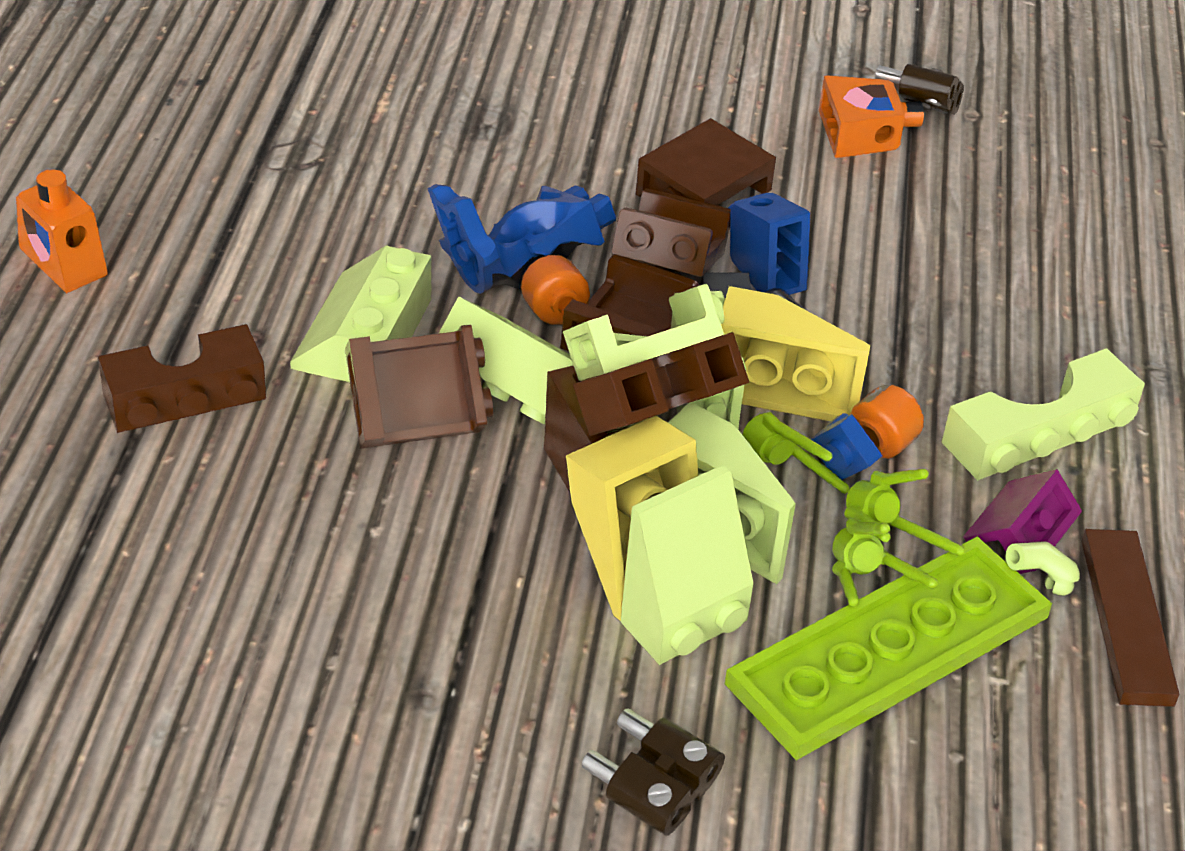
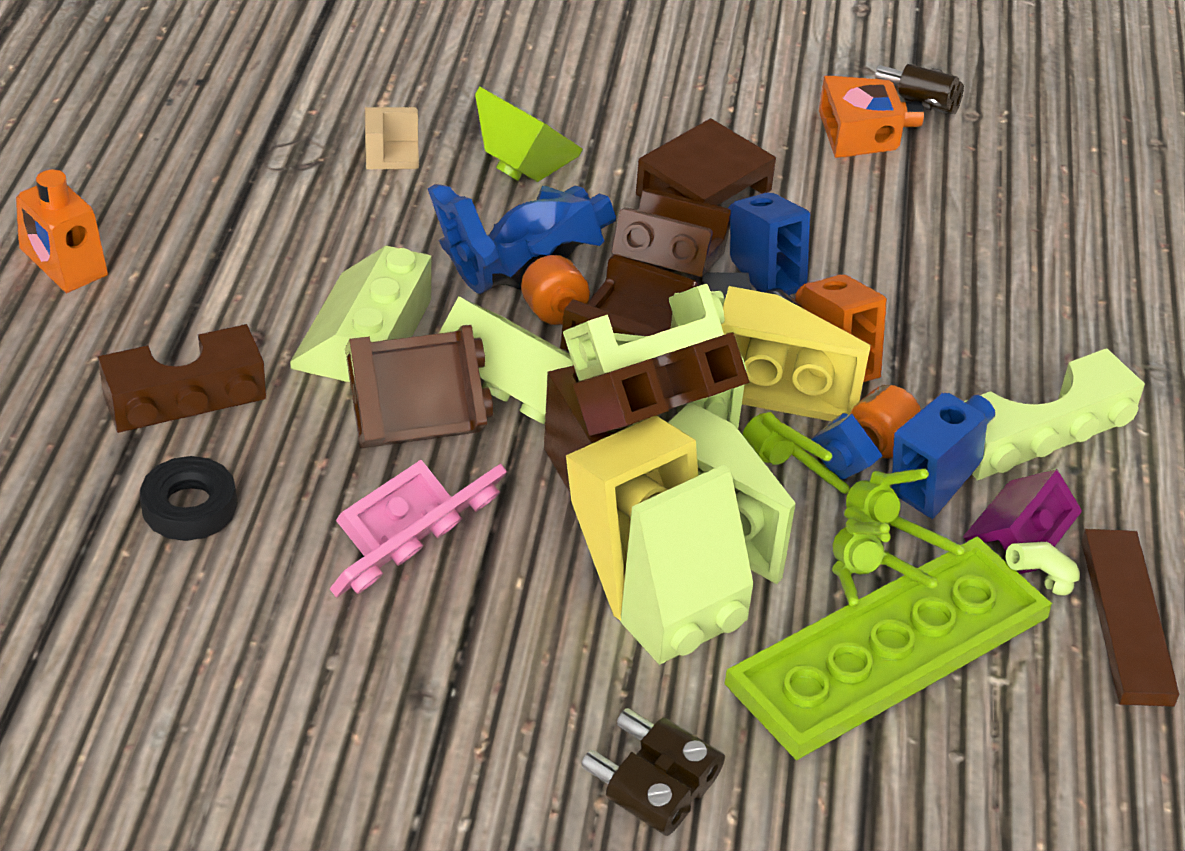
none -> black tyre [139,456,237,541]
none -> bright pink bracket [330,460,508,598]
none -> tan panel [365,107,419,169]
none -> lime slope [475,86,583,182]
none -> orange torso [795,275,887,382]
none -> blue torso [891,393,996,519]

